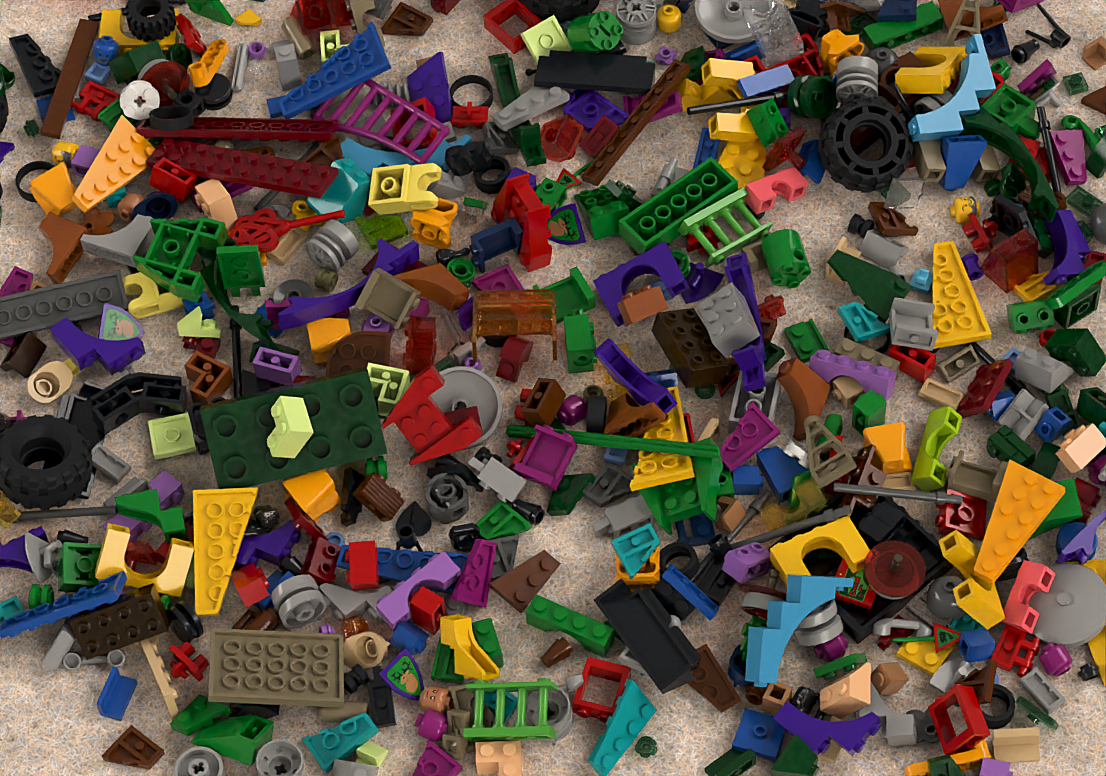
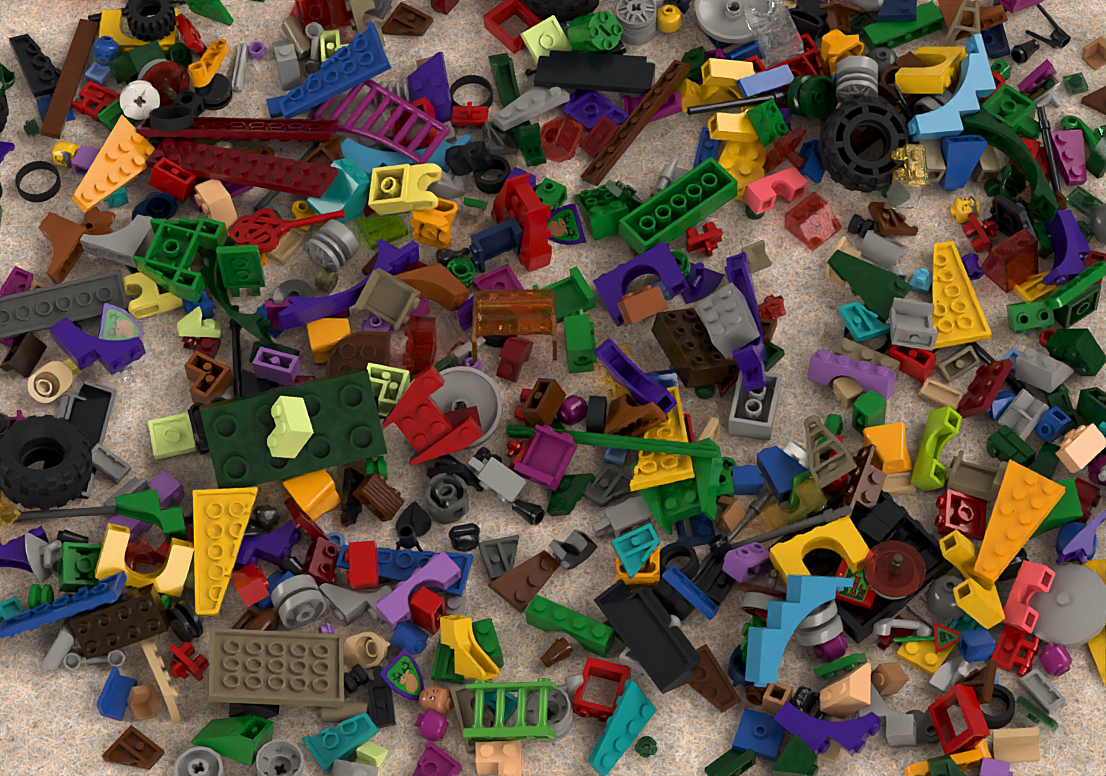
light orange piece [29,163,78,217] -> none
black brick [90,372,187,435] -> none
nougat head [117,193,144,222] -> none
green wing [170,694,232,736] -> none
yellow tile [235,8,262,27] -> none
clear orange gear [341,615,369,638] -> none
dark tan slope [442,709,470,759] -> none
magenta wing [450,539,497,608] -> none
green wing [475,500,531,541] -> none
piece [556,156,597,189] -> none
olive plate [583,385,604,404] -> none
medium lavender plate [655,46,677,65] -> none
bright green fence [678,187,773,268] -> none
magenta wing [720,402,780,473] -> none
green cylinder [761,229,811,289] -> none
dark orange arch [776,358,831,441] -> none
green plate [784,318,829,363] -> none
dark grey bar [833,483,963,505] -> none
black plate [1077,663,1100,682] -> none
none -> medium nougat panel [127,683,162,721]
none -> light grey bar [303,22,324,76]
none -> black brick [548,530,598,570]
none -> clear red slope [784,191,842,251]
none -> clear yellow plate [891,144,928,186]

